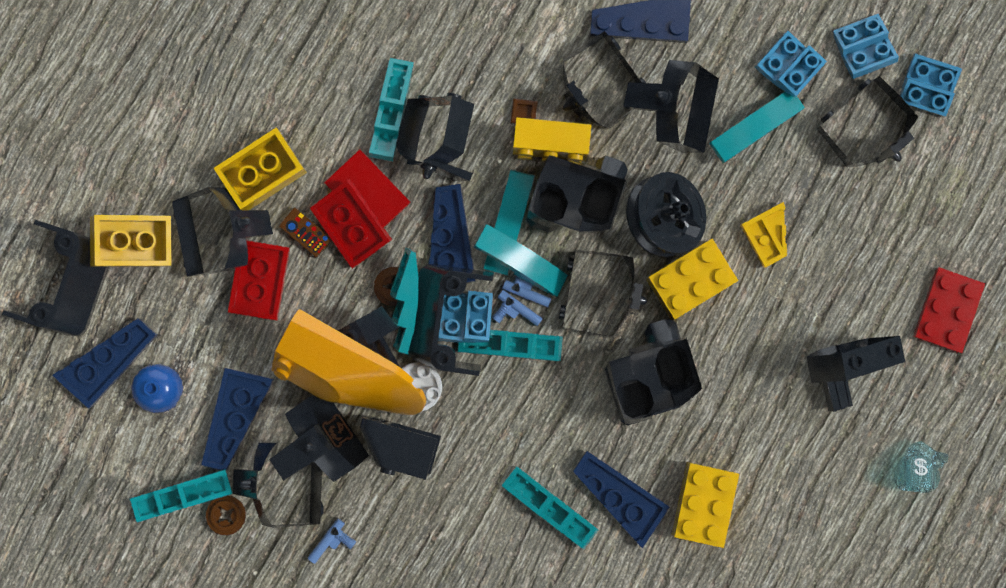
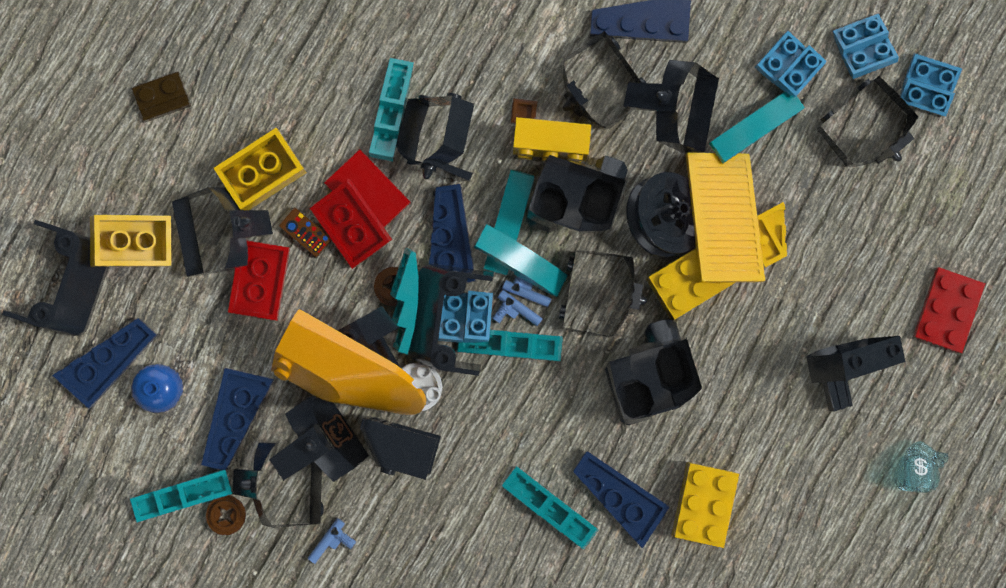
none -> dark brown plate [132,72,191,123]
none -> yellow window [686,152,765,283]

